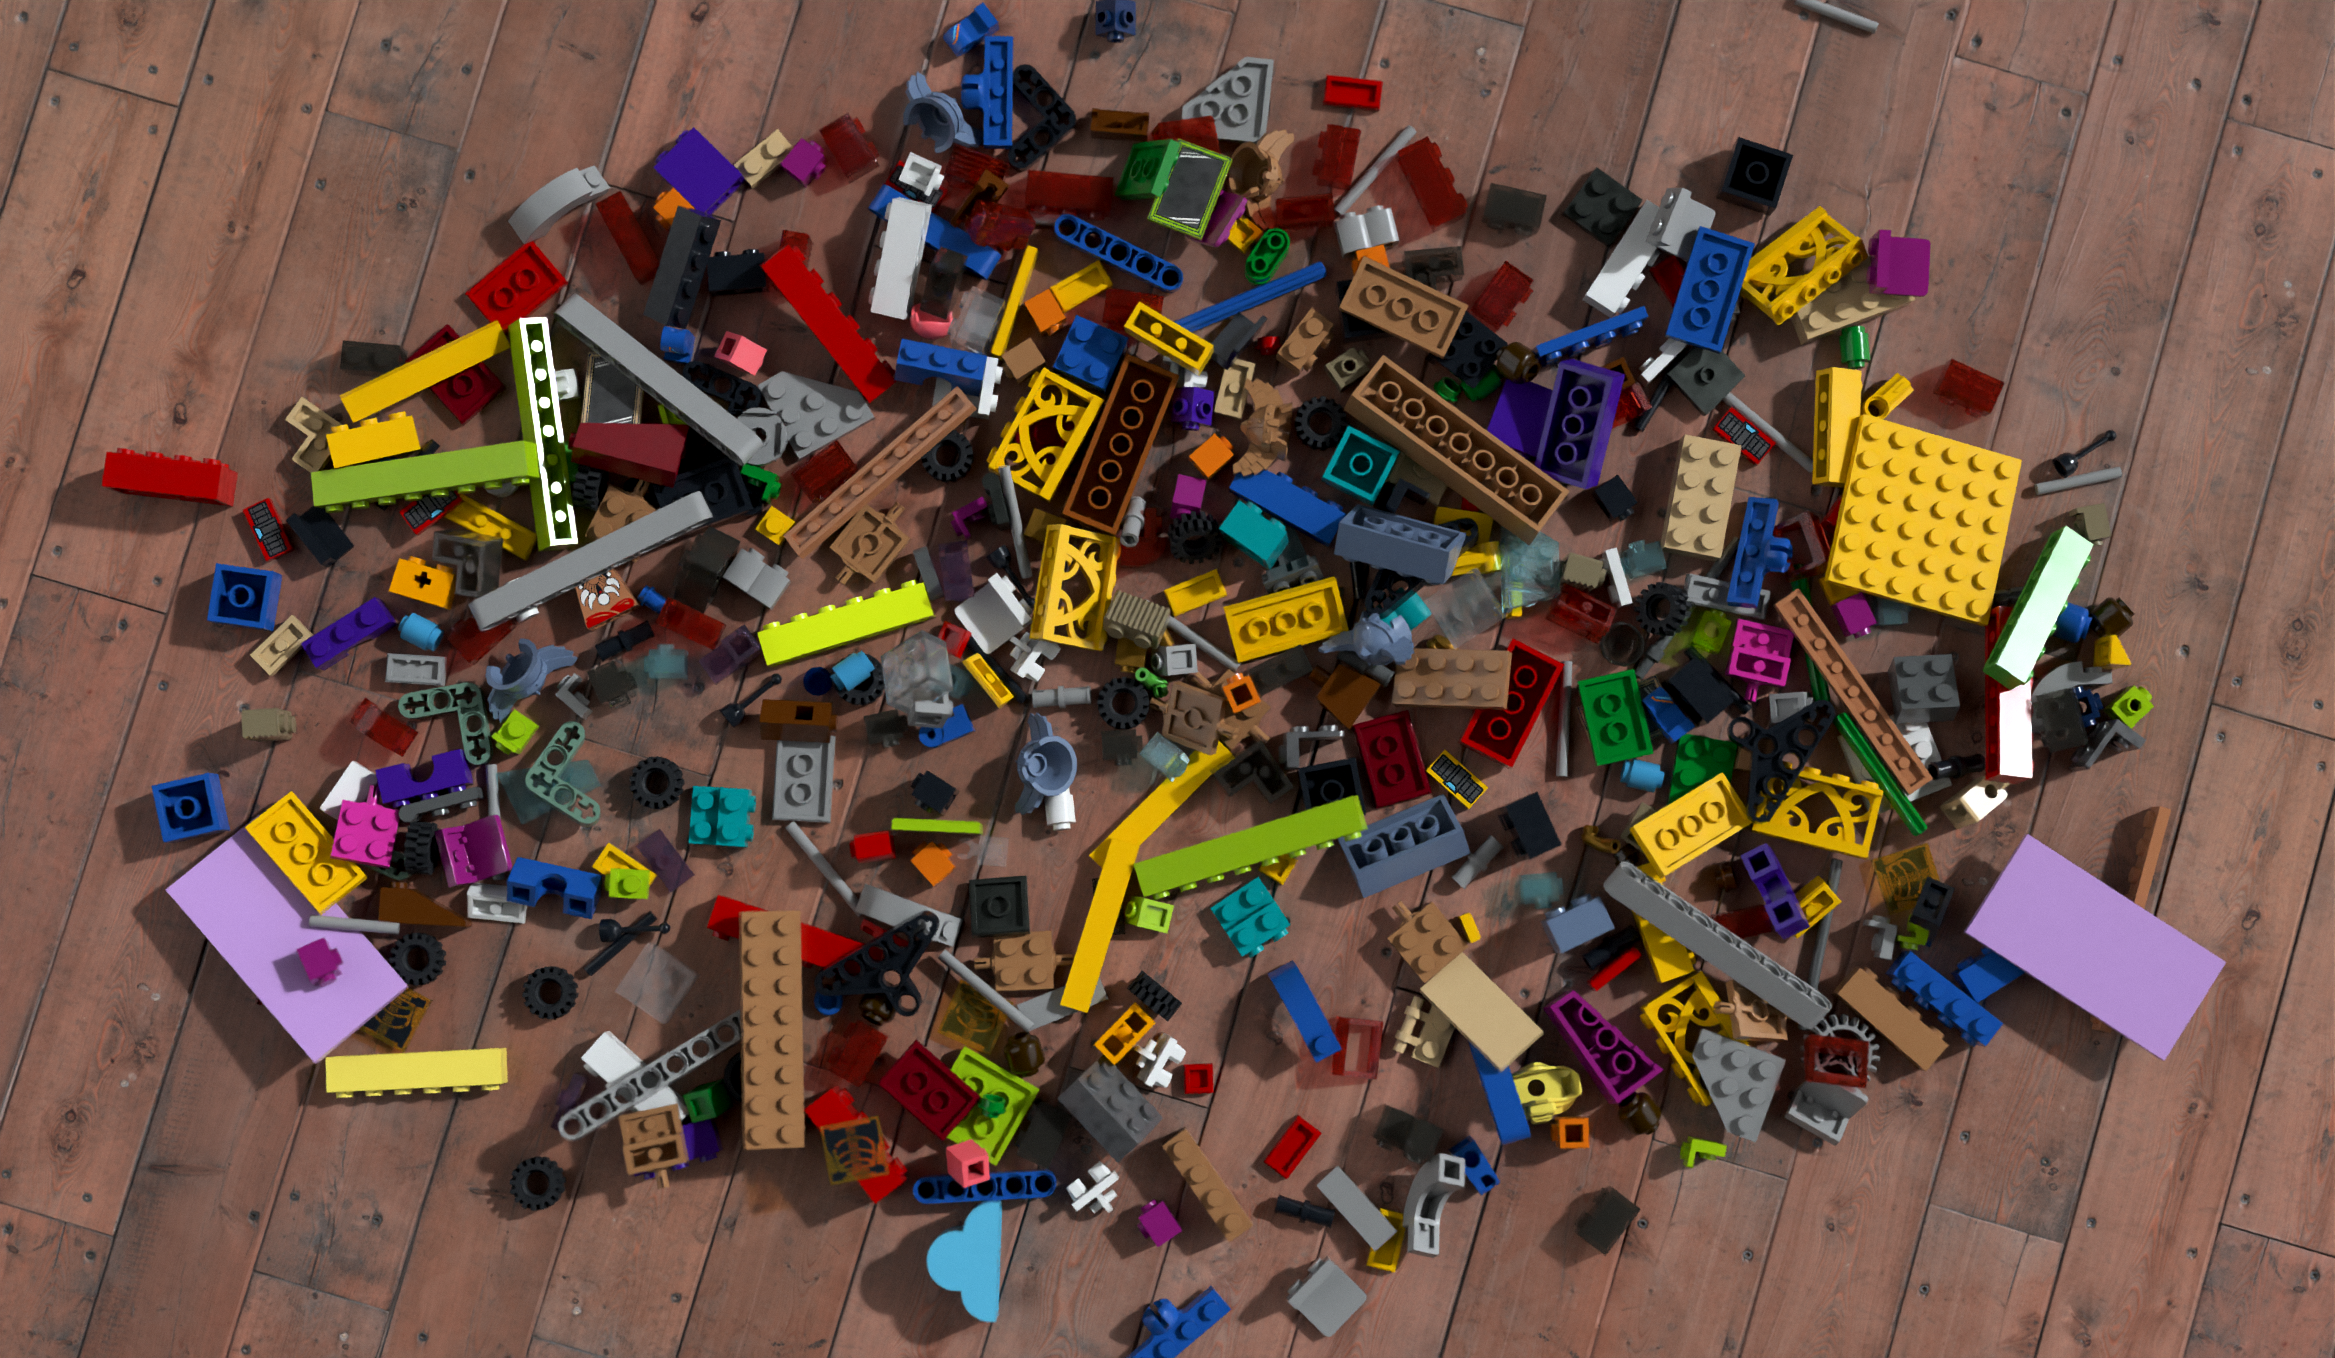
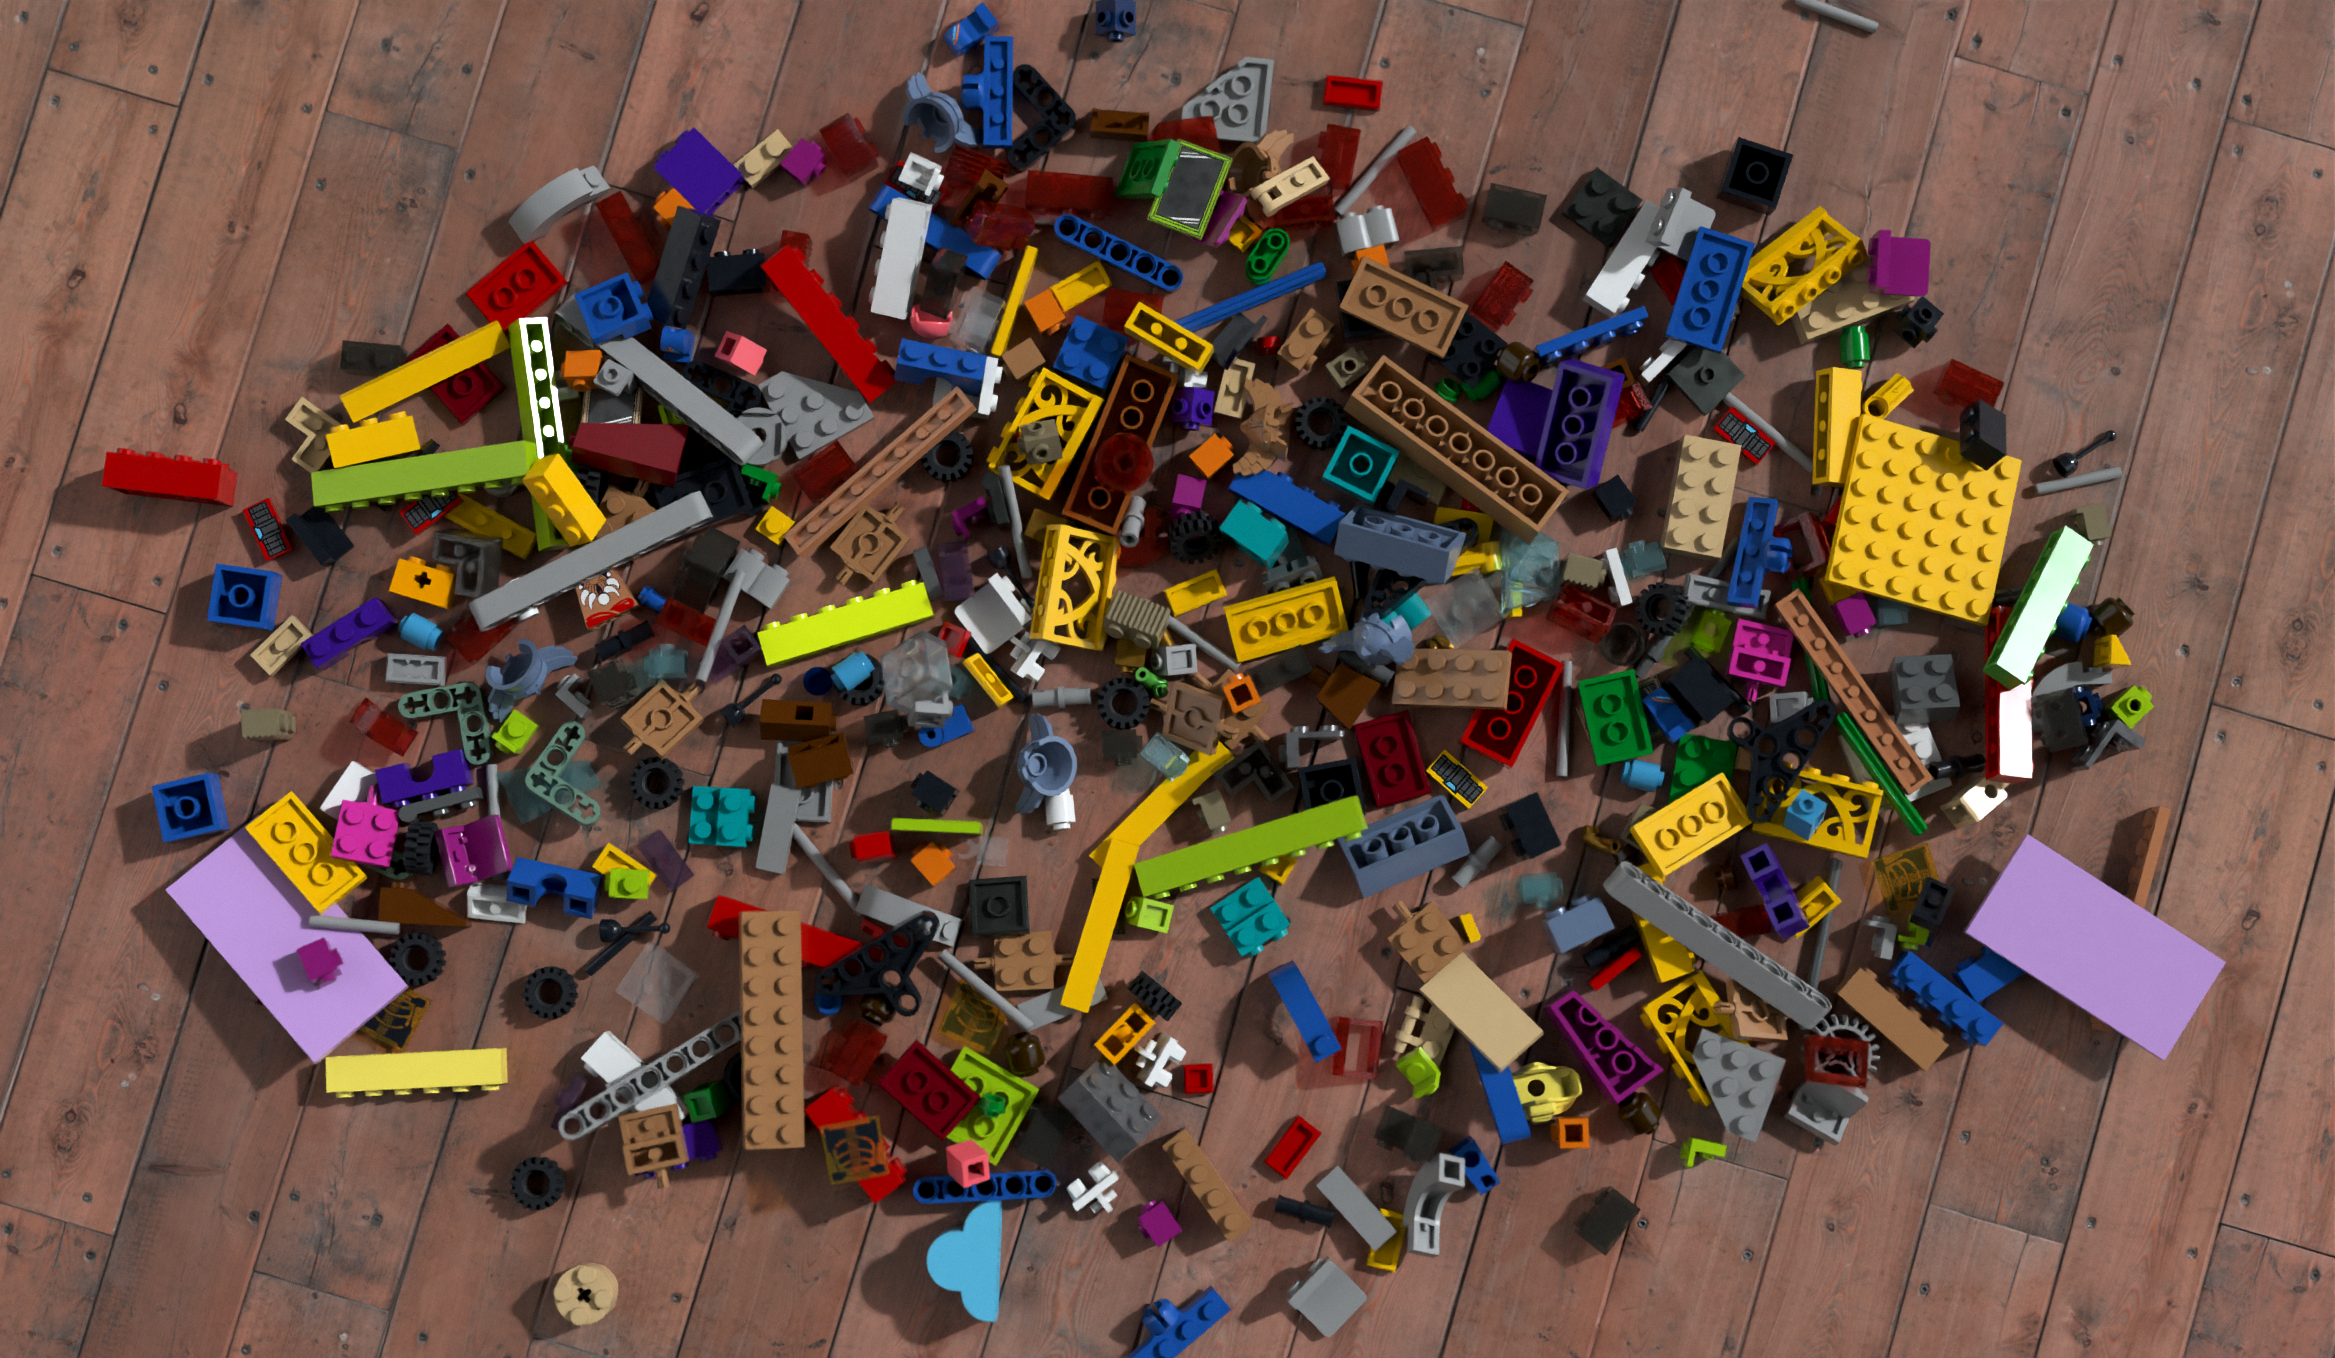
none -> yellow brick [522,453,607,547]
none -> tan brick [554,1263,618,1325]
none -> orange brick [561,350,607,392]
none -> blue plate [574,272,654,345]
none -> light grey bracket [594,359,637,396]
none -> medium nougat plate [621,680,703,760]
none -> light grey bar [695,569,746,682]
none -> light grey tile [755,783,801,874]
none -> reddish brown brick [788,732,854,788]
none -> dark tan brick [1017,419,1063,465]
none -> clear red brick [1093,433,1154,494]
none -> dark tan brick [1192,790,1232,836]
none -> tan plate [1250,156,1330,217]
none -> lime bracket [1396,1046,1441,1099]
none -> dark azure brick [1783,789,1827,841]
none -> black brick [1893,297,1944,348]
none -> black brick [1959,399,2007,471]

